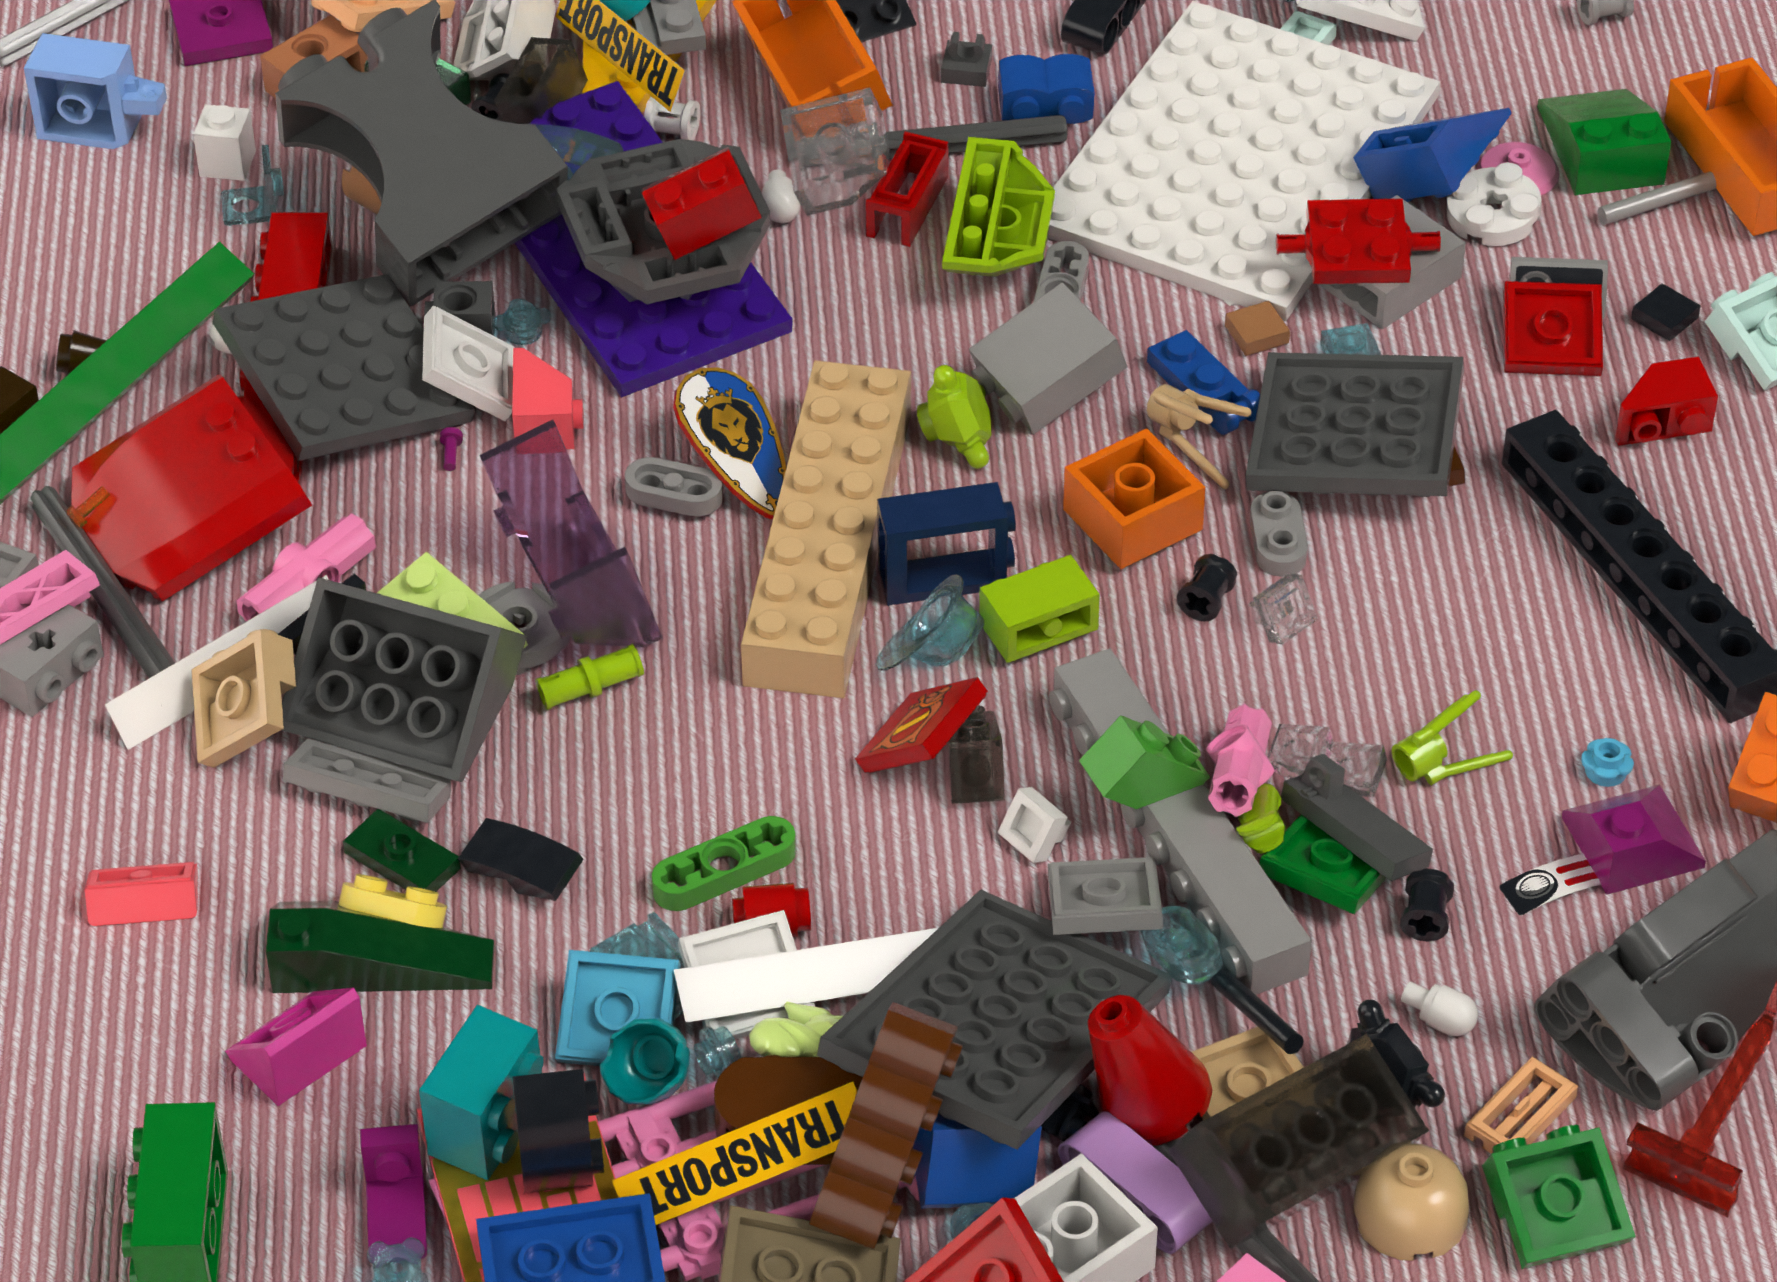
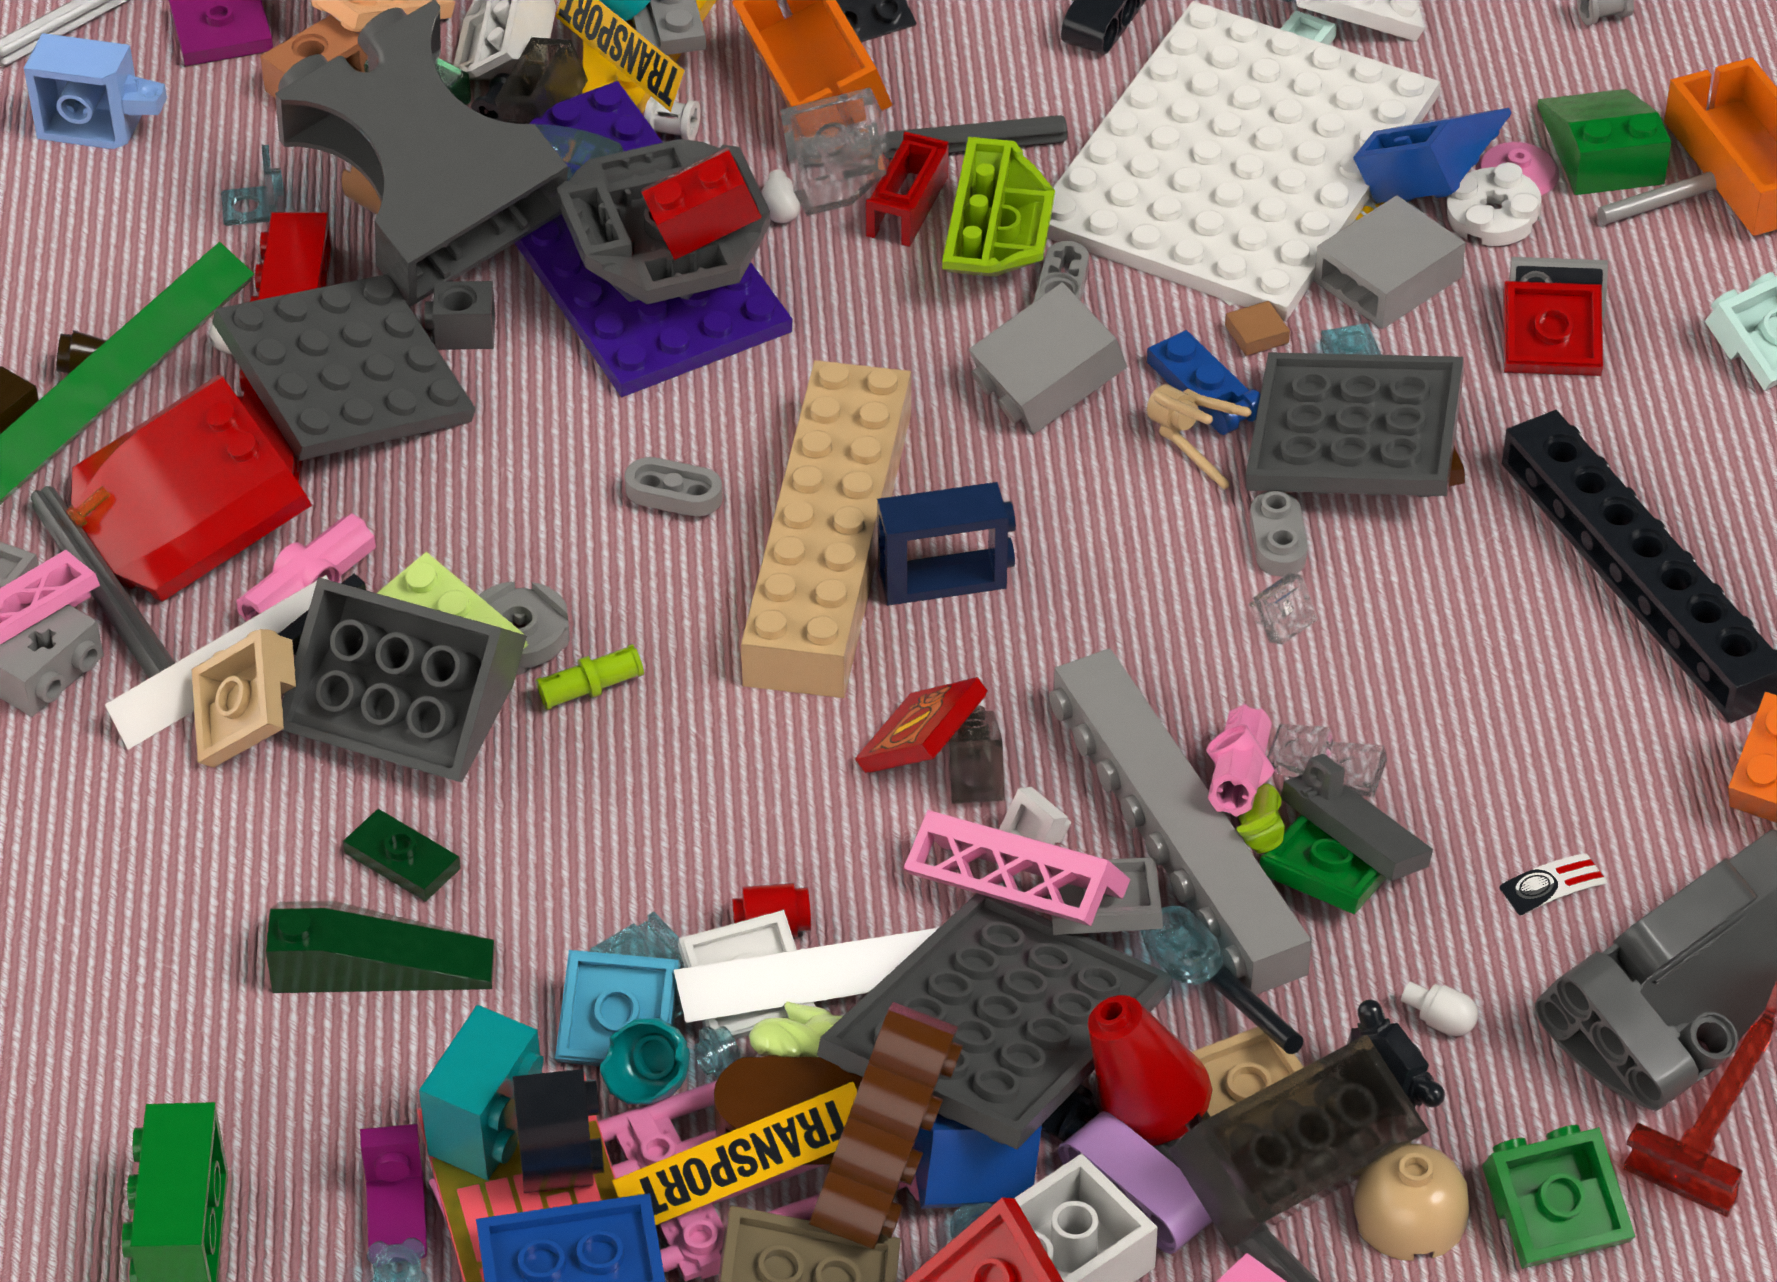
coral slope [84,862,198,926] -> none
white brick [193,104,256,181] -> none
dark pink slope [225,987,367,1106] -> none
light grey plate [283,738,451,823] -> none
light yellow plate [338,874,447,928] -> none
white plate [422,306,515,421] -> none
magenta piece [439,427,463,471] -> none
black slope [458,818,584,901] -> none
clear purple windscreen [479,420,663,648] -> none
clear light blue plate [493,299,551,345] -> none
coral slope [512,348,584,451] -> none
bright green beam [652,816,796,911] -> none
shield [673,367,786,520] -> none
clear light blue piece [875,575,984,671] -> none
lime rock [917,365,992,469] -> none
dark grey tile [941,32,992,87] -> none
lime brick [979,554,1100,663] -> none
blue brick [998,54,1095,124] -> none
orange brick [1063,428,1206,569] -> none
bright green slope [1079,715,1210,809] -> none
black bush [1176,554,1237,621] -> none
red plate [1276,198,1441,284] -> none
lime plant [1391,690,1513,785] -> none
black bush [1400,868,1454,942] -> none
light nougat tile [1464,1056,1578,1154] -> none
magenta slope [1562,785,1706,895] -> none
medium azure plate [1581,738,1634,787] -> none
red slope [1615,356,1718,446] -> none
black tile [1631,283,1701,341] -> none
none -> bright pink fence [903,810,1131,926]

